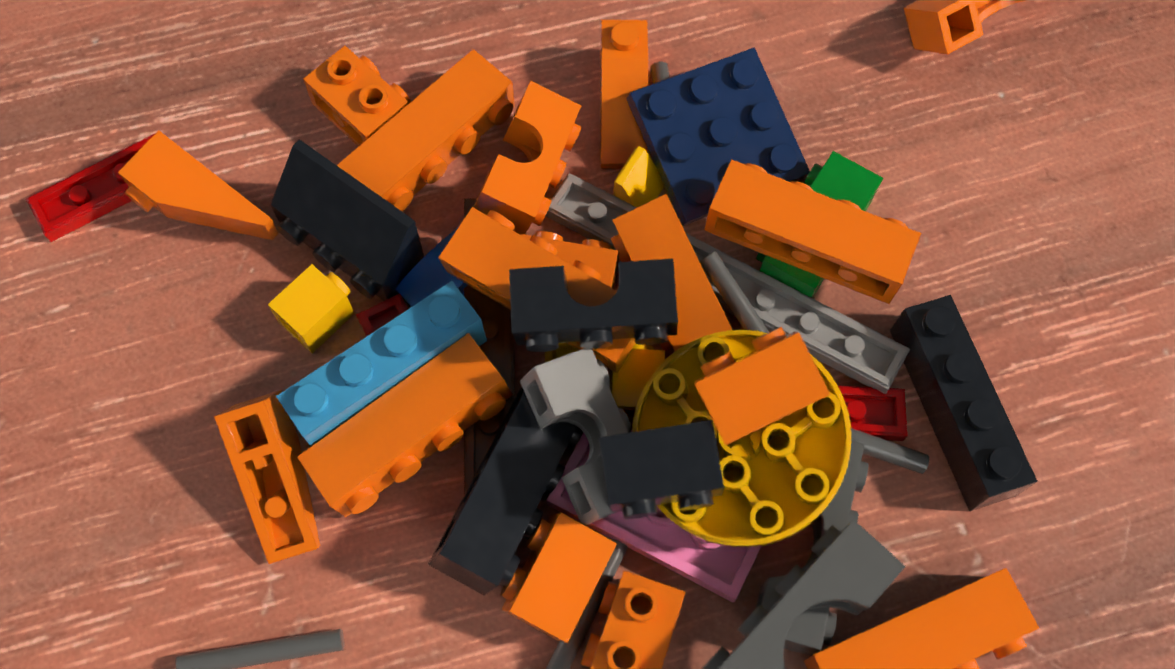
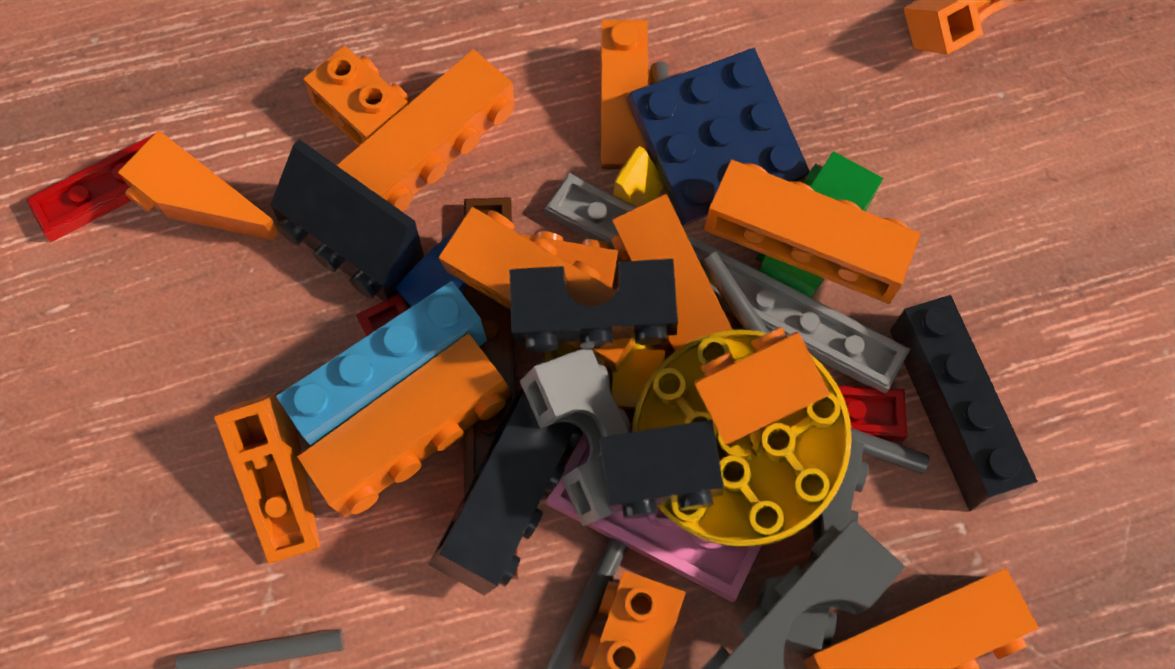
yellow brick [267,264,355,353] -> none
orange arch [473,81,581,235] -> none
orange brick [500,512,617,643] -> none

